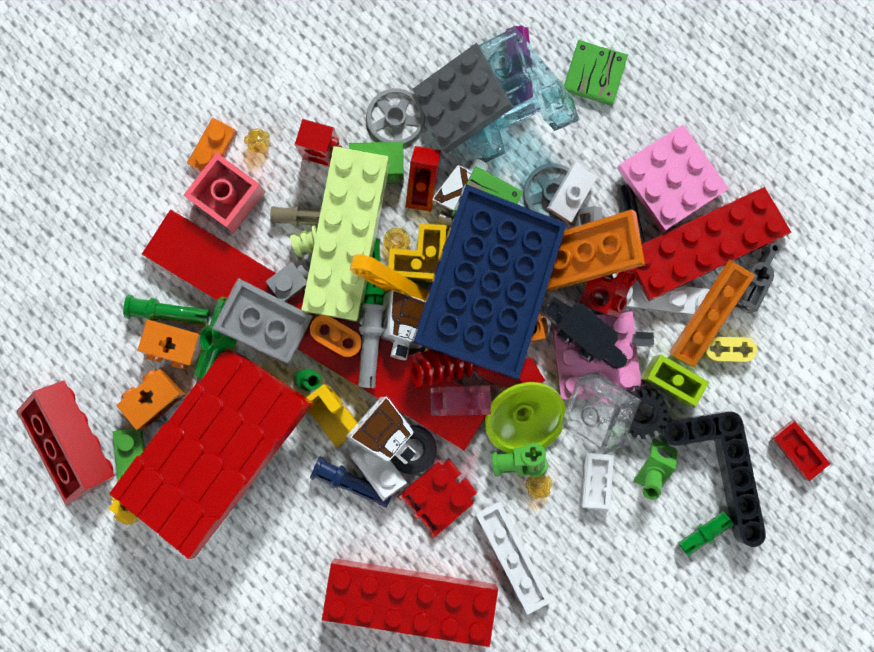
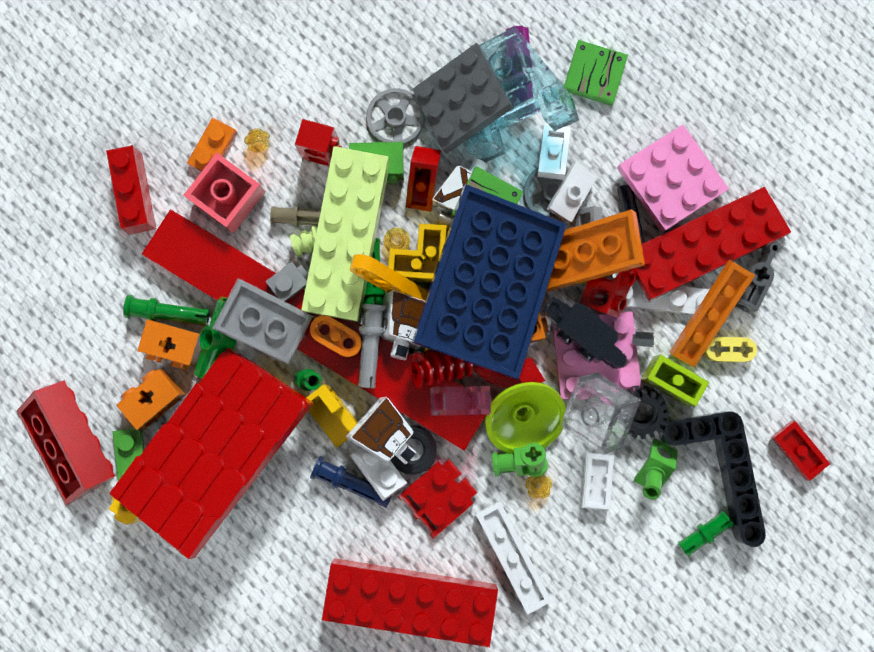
none -> red brick [106,145,157,235]
none -> plate [537,125,570,180]

